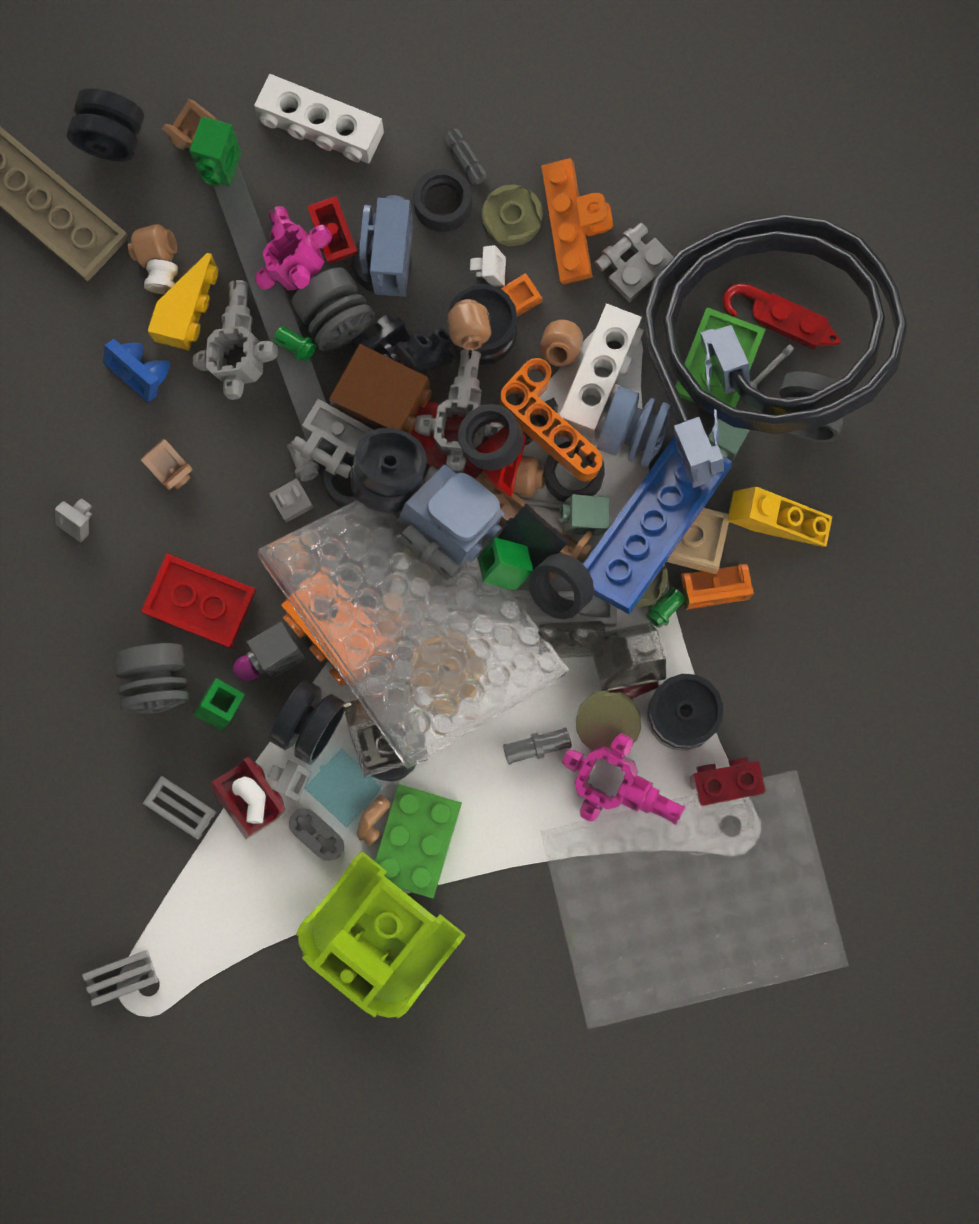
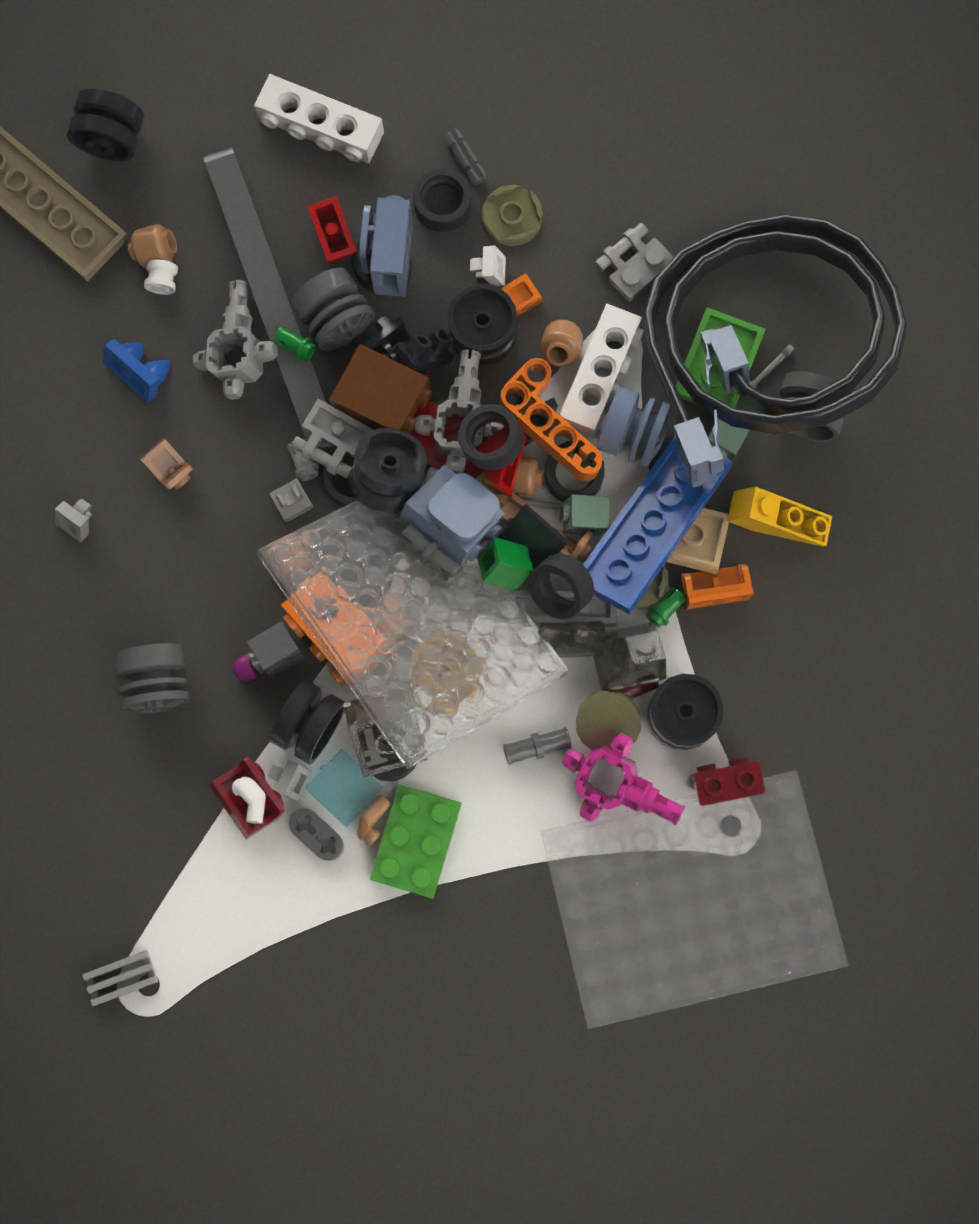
red plate [141,553,257,649] -> none
light grey tile [143,776,217,840] -> none
yellow slope [148,253,219,351] -> none
medium nougat bracket [162,99,216,150] -> none
green brick [189,116,242,186] -> none
green brick [193,678,245,731] -> none
dark pink piece [255,206,332,290] -> none
lime piece [296,851,466,1018] -> none
medium nougat head [447,299,491,350] -> none
orange plate [541,158,614,285] -> none
red plate [722,283,841,350] -> none

